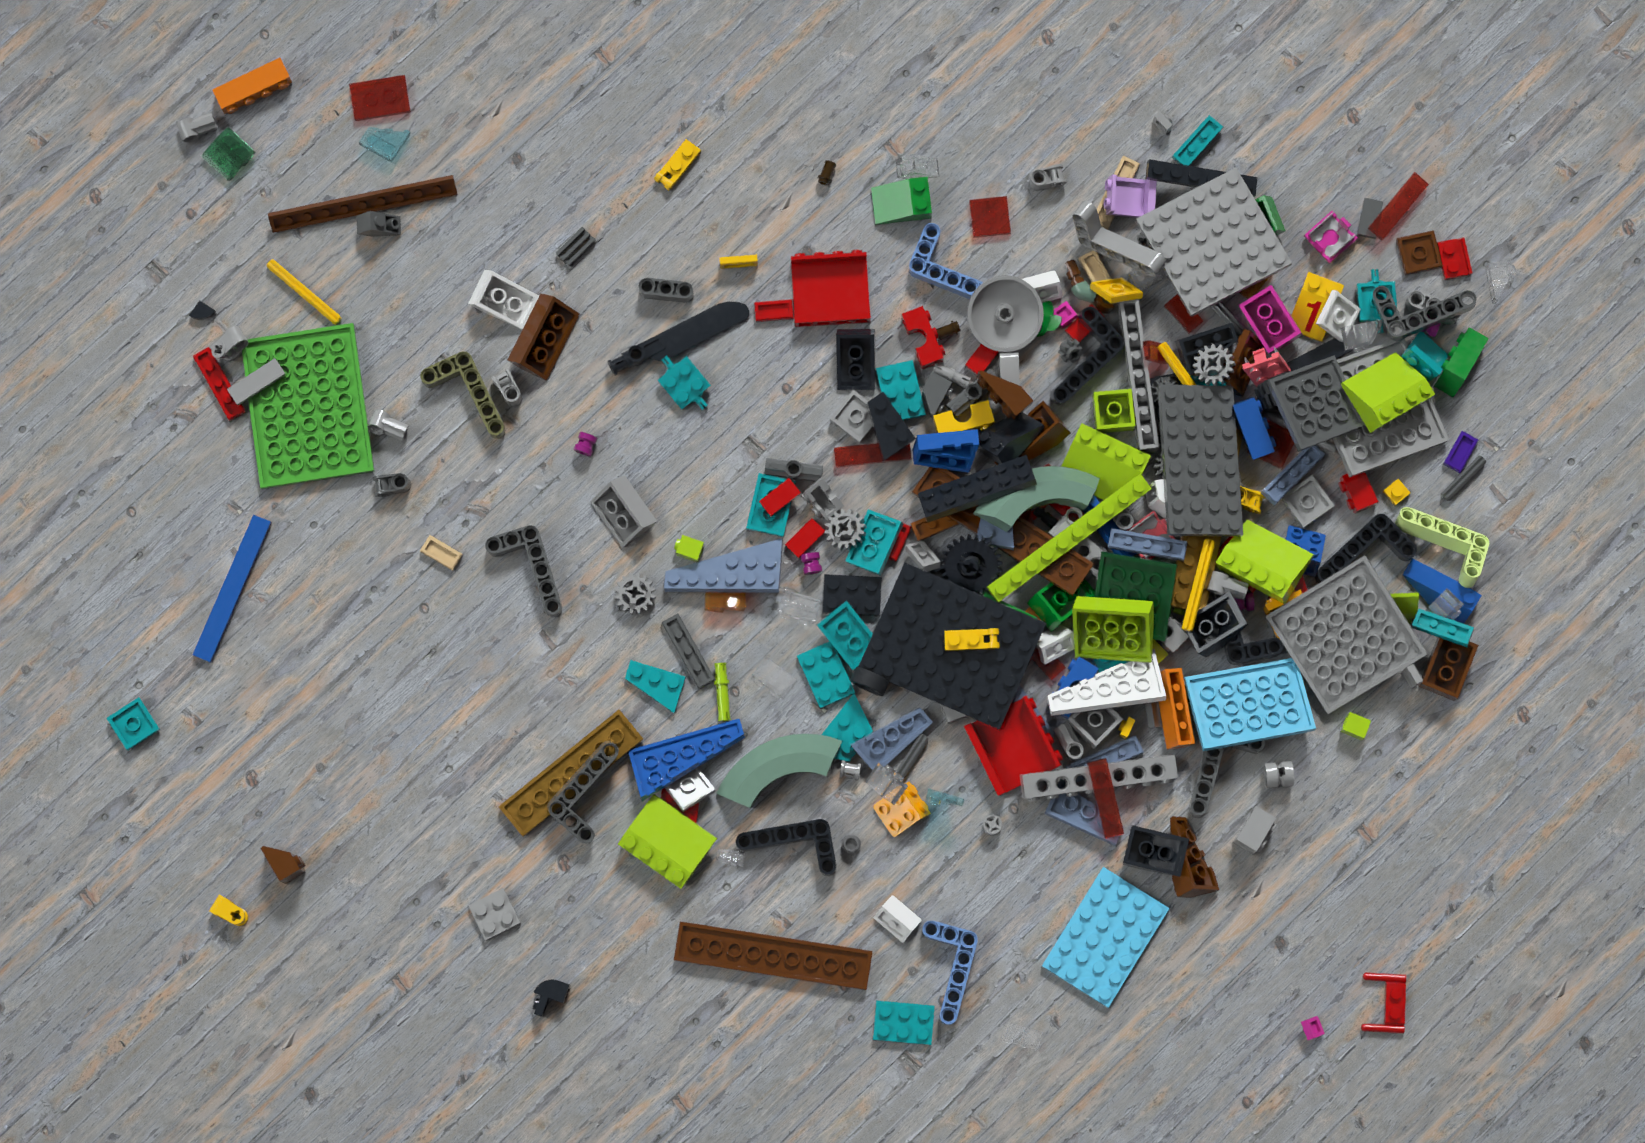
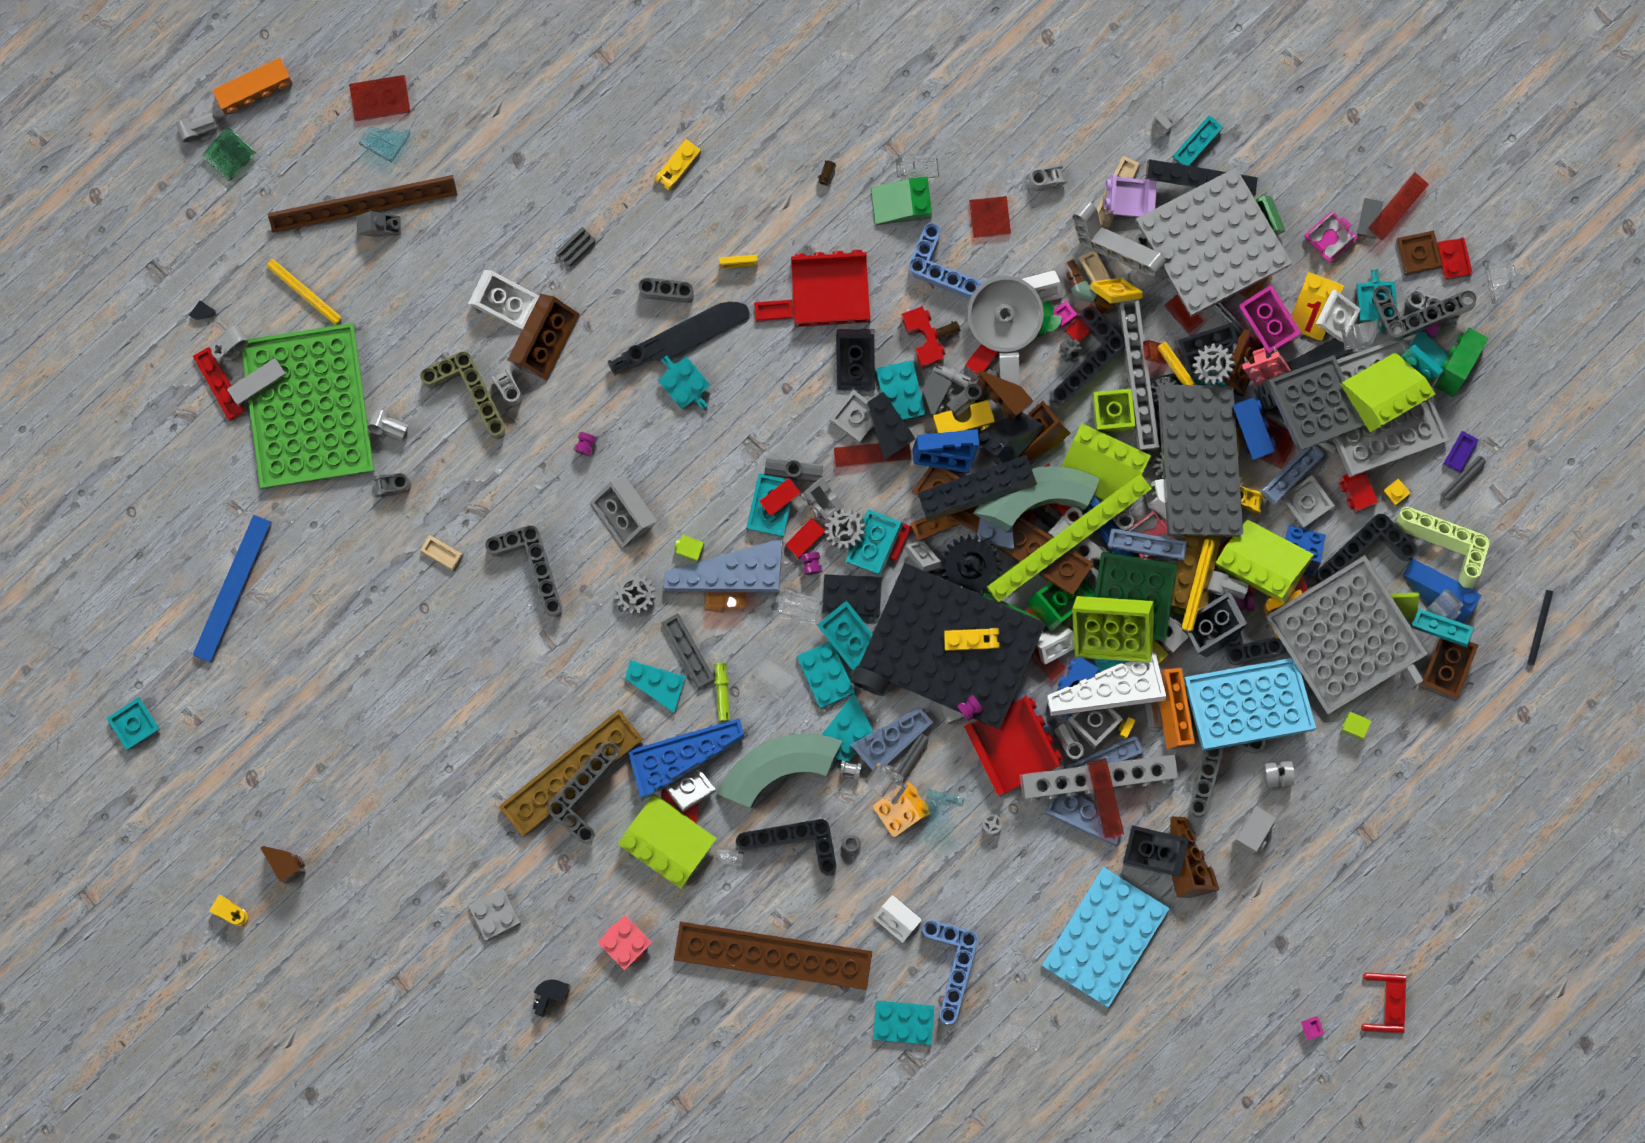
none -> coral piece [597,915,652,970]
none -> magenta wheel [957,695,984,721]
none -> black bar [1527,590,1553,665]

